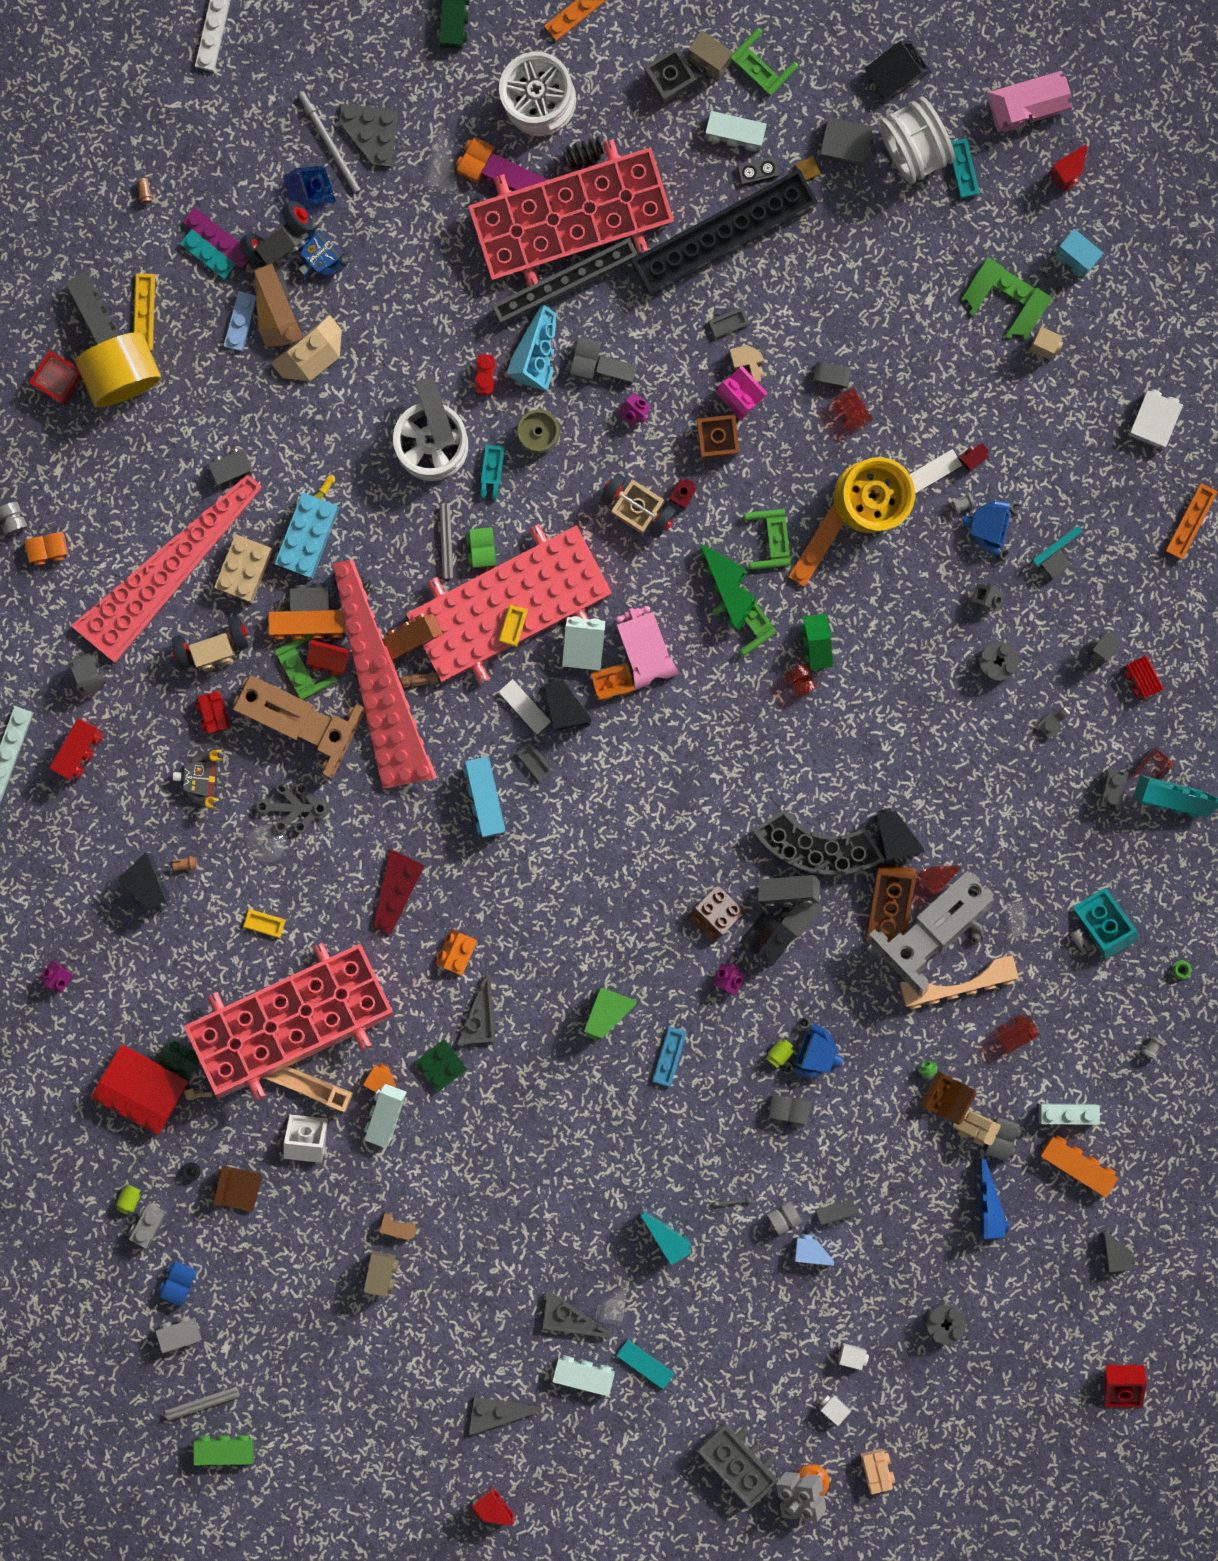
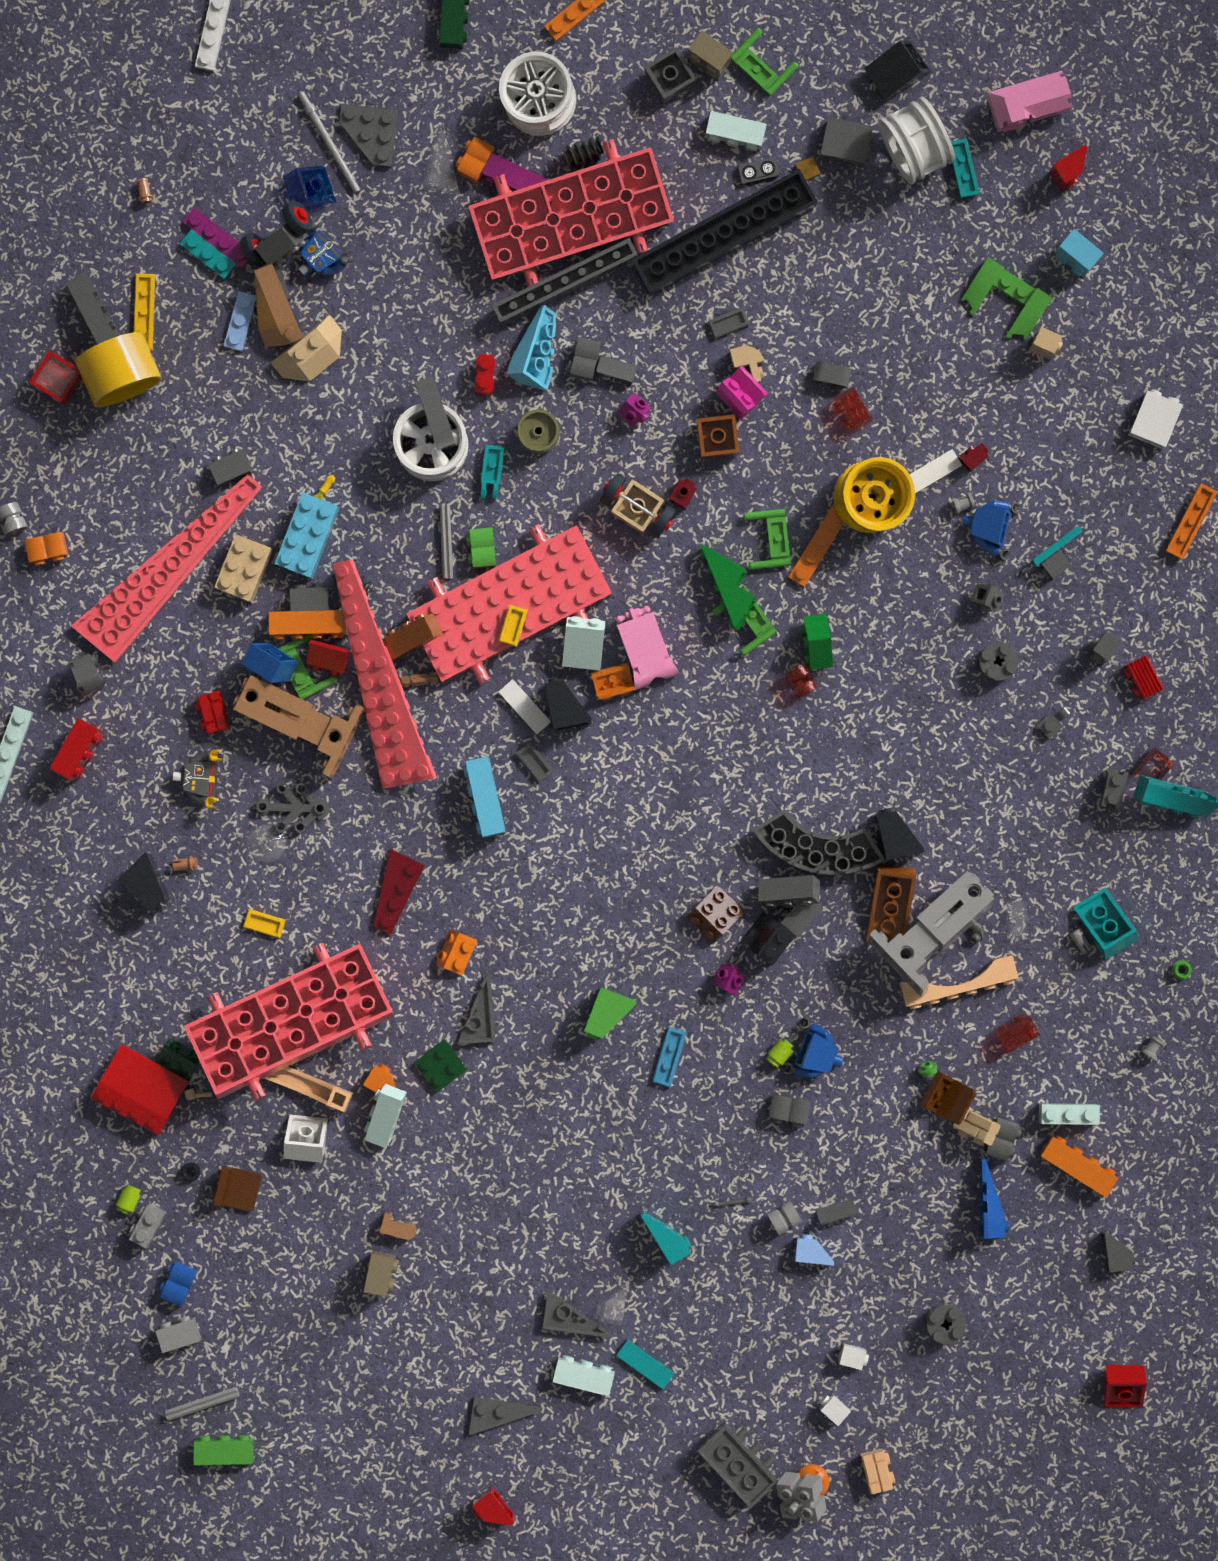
magenta brick [39,960,74,994] -> none
brick [172,616,248,672] -> none
clear red slope [917,865,961,896] -> none
none -> blue brick [241,643,299,684]

